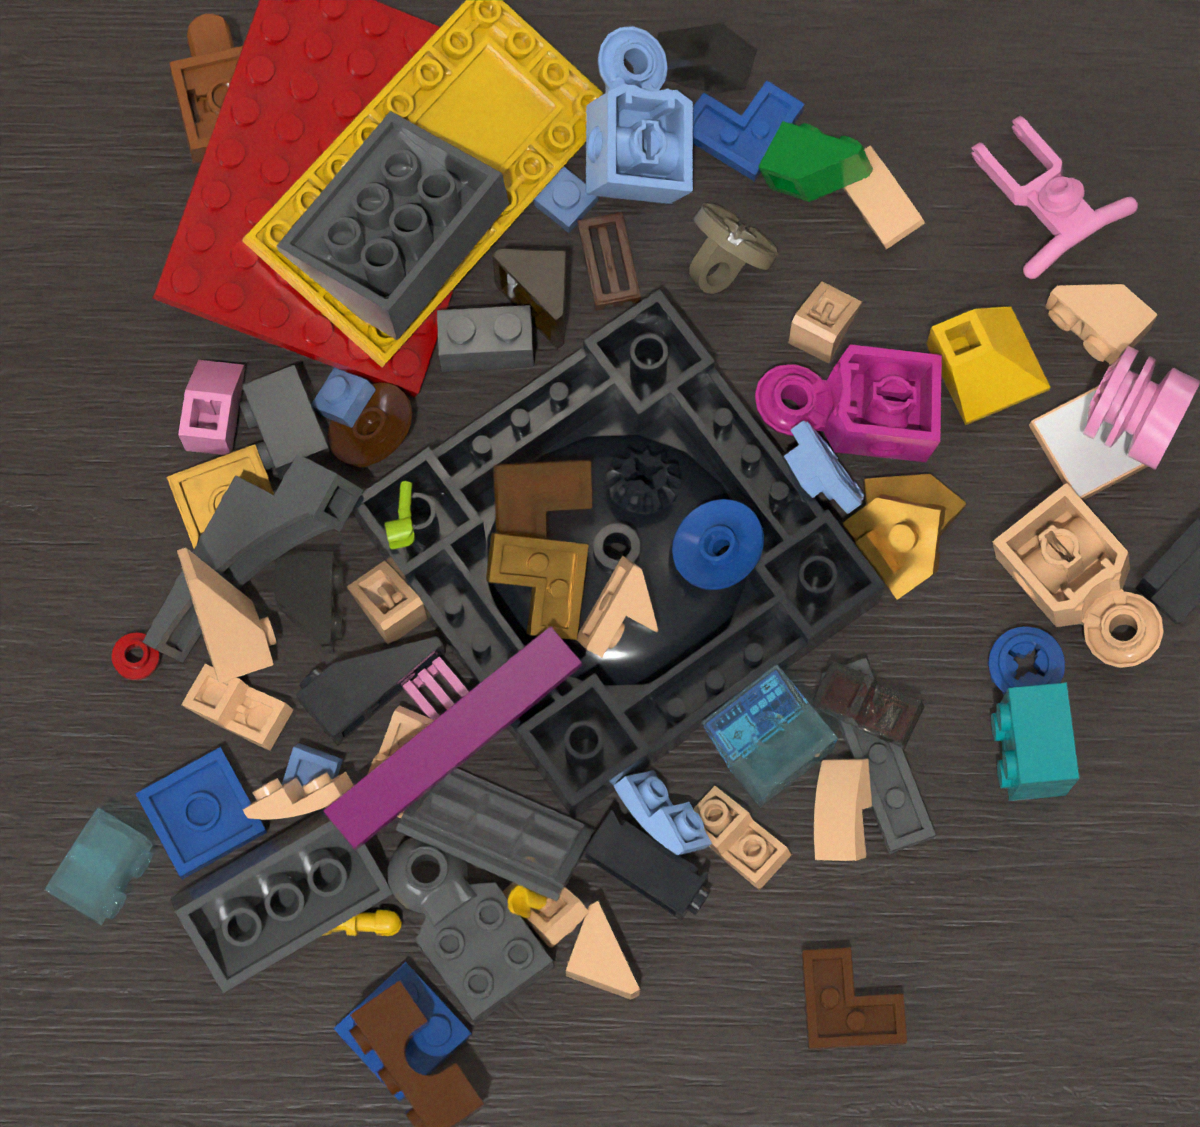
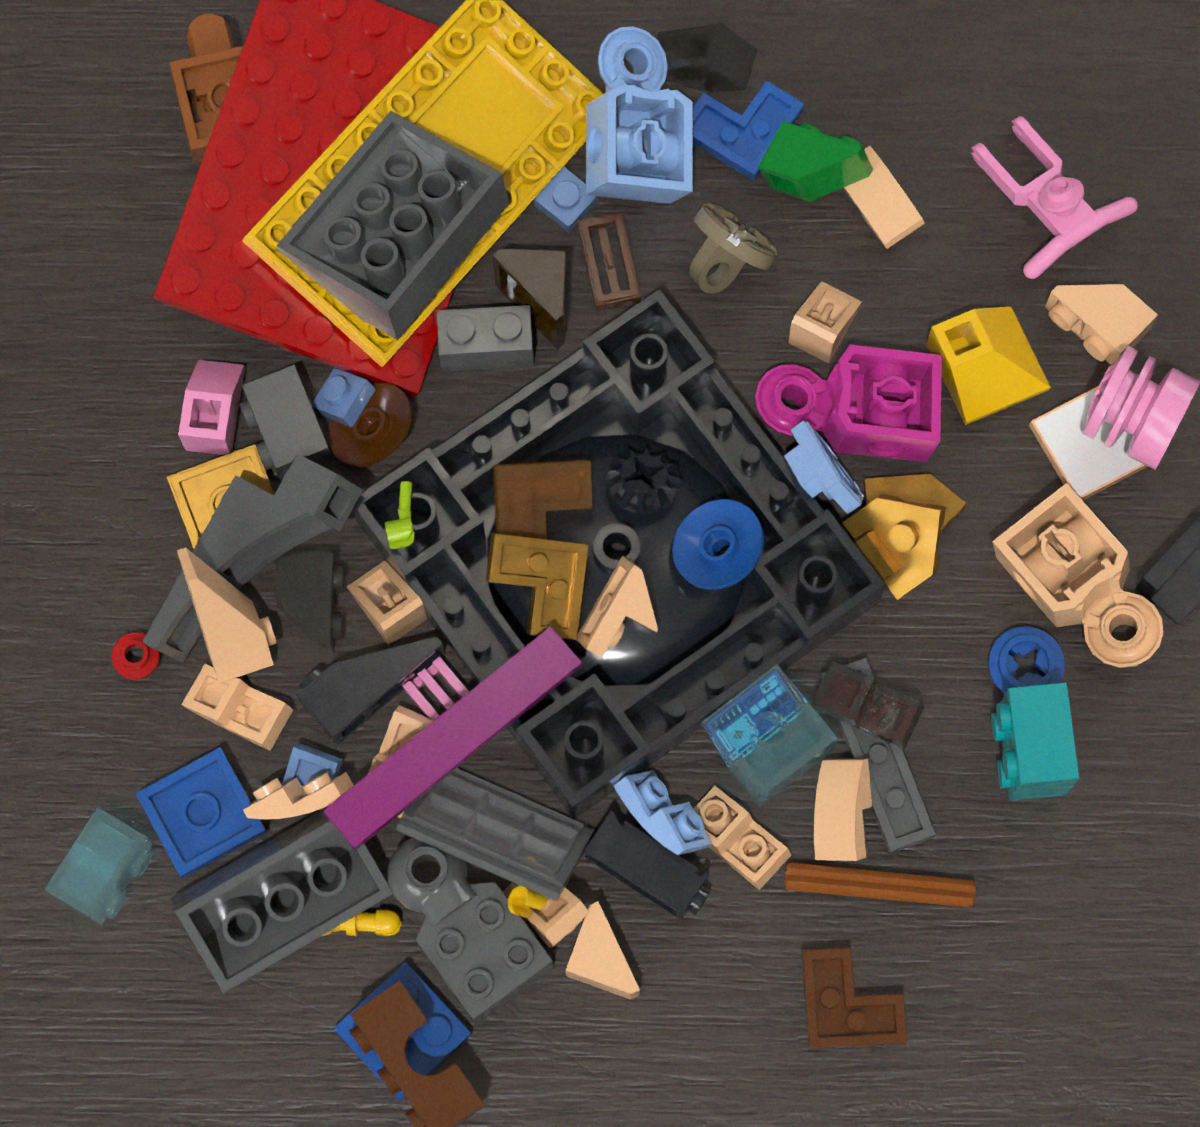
none -> dark orange axle [784,863,976,907]

